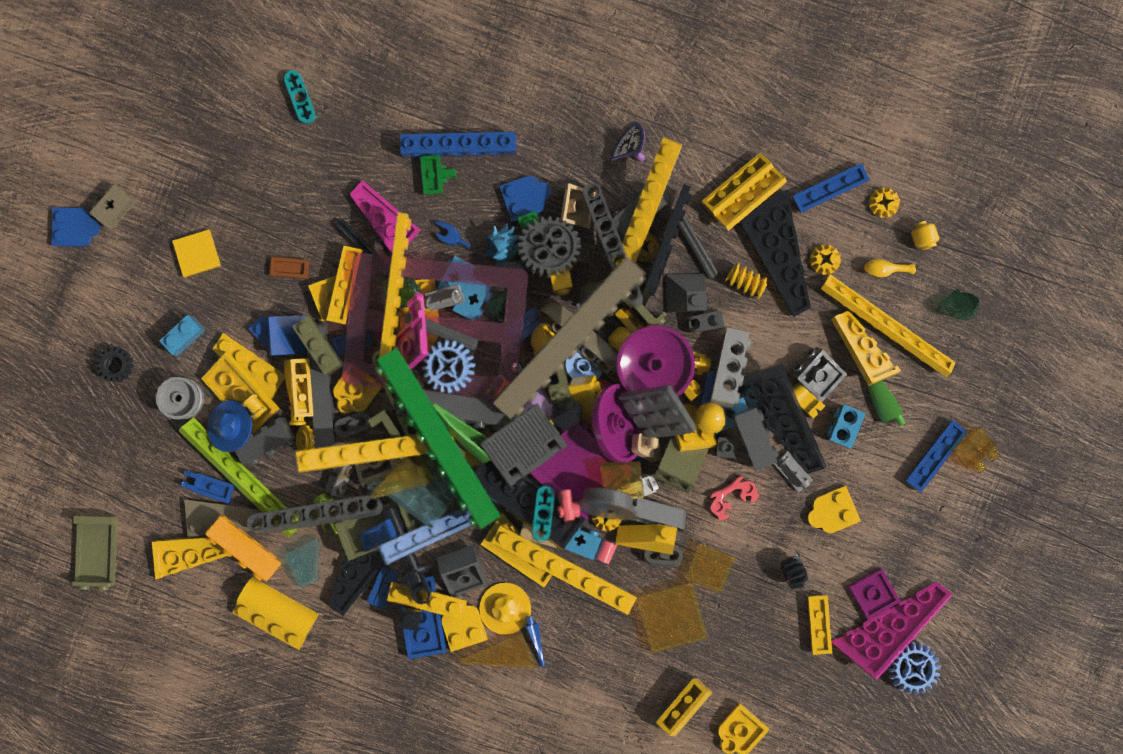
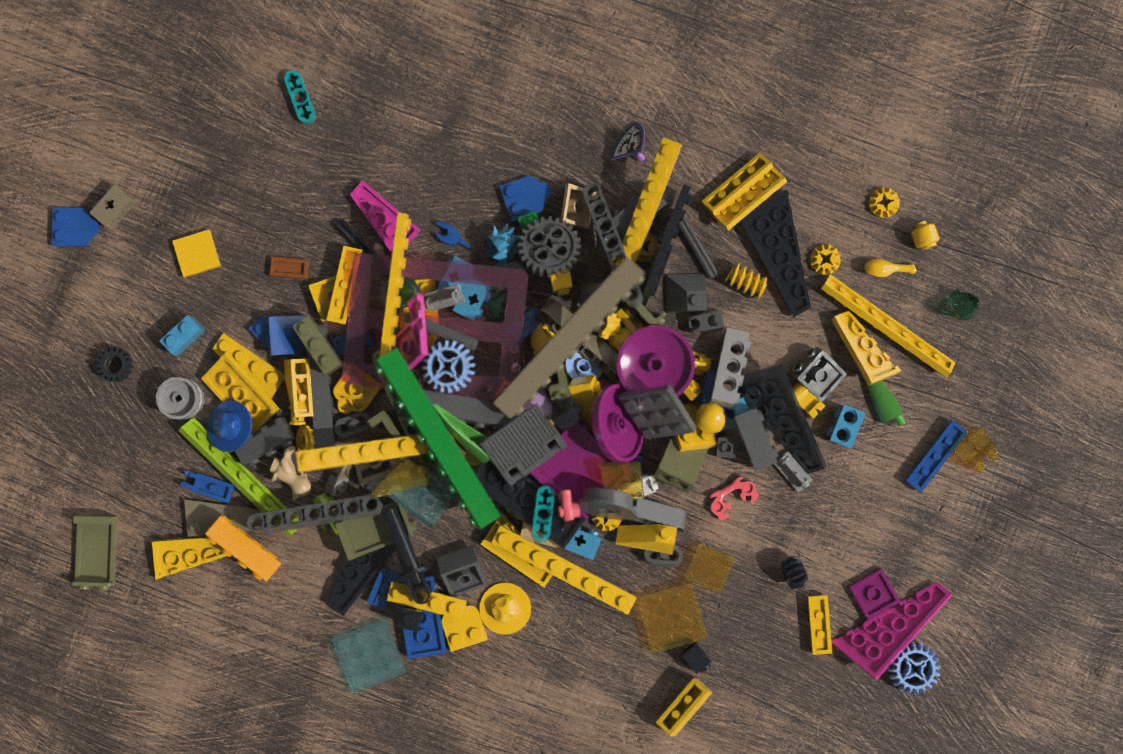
yellow brick [232,577,319,650] -> none
yellow bush [242,394,268,420] -> none
clear light blue wing [284,538,320,590] -> none
blue tile [358,519,398,552] -> none
medium blue tile [377,509,471,565] -> none
blue brick [400,132,517,158] -> none
green hinge [420,155,457,195] -> none
clear yellow wing [460,633,537,669] -> none
blue piece [523,615,545,667] -> none
coral piece [594,539,617,564] -> none
tan piece [632,433,661,462] -> none
yellow plate [718,703,769,754] -> none
blue plate [792,163,870,214] -> none
yellow plate [808,486,861,533] -> none
none -> tan animal [269,445,311,500]
none -> clear light blue plate [332,618,407,694]
none -> yellow connector [594,313,621,340]
none -> black brick [681,641,712,674]

